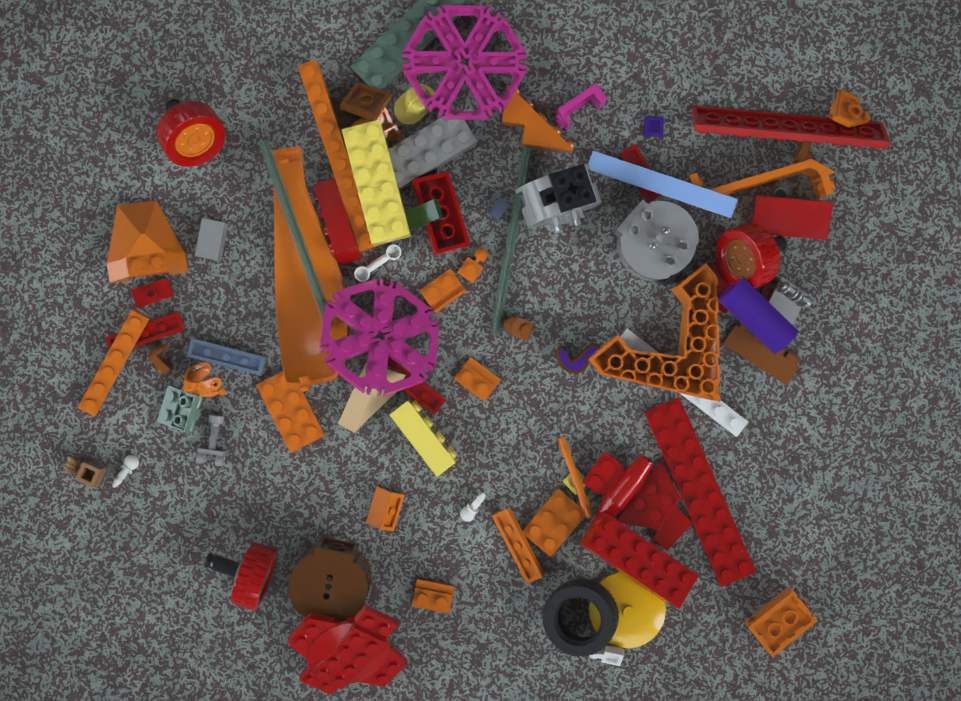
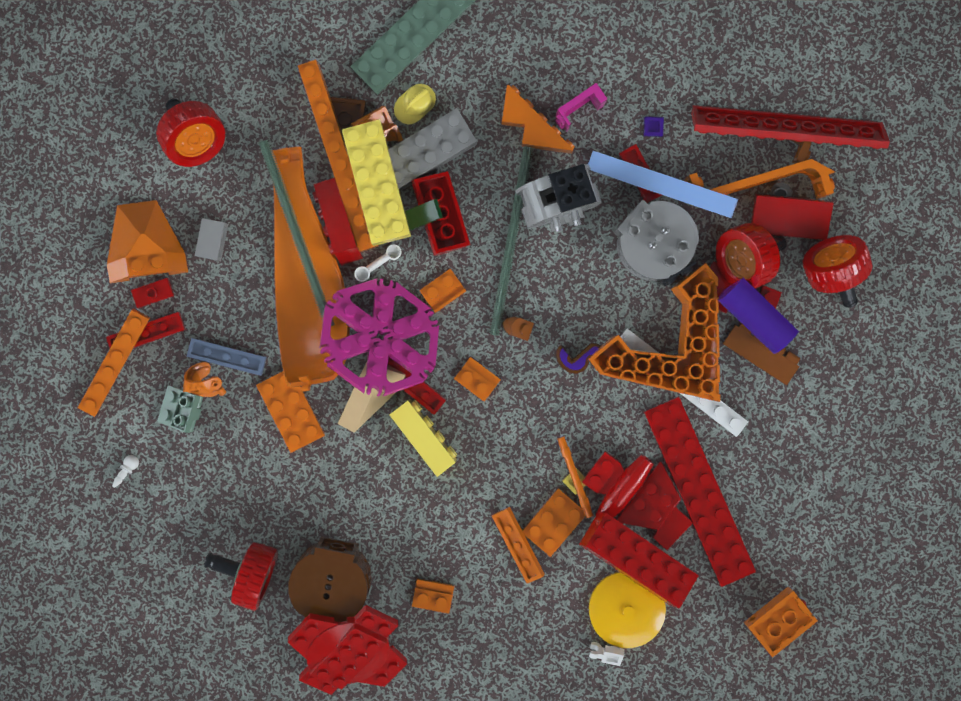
medium nougat brick [63,456,107,488] -> none
dark orange plate [148,343,174,374] -> none
light grey bar [196,414,226,466] -> none
dark orange tile [340,81,391,121] -> none
orange panel [366,486,405,531] -> none
dark pink plate [403,5,527,120] -> none
orange plate [457,247,489,284] -> none
white bar [460,493,486,522] -> none
sand blue piece [488,198,510,221] -> none
black tyre [542,578,619,657] -> none
light grey hinge [768,276,812,325] -> none
orange plate [829,89,871,128] -> none
none -> red wheel [803,235,873,308]

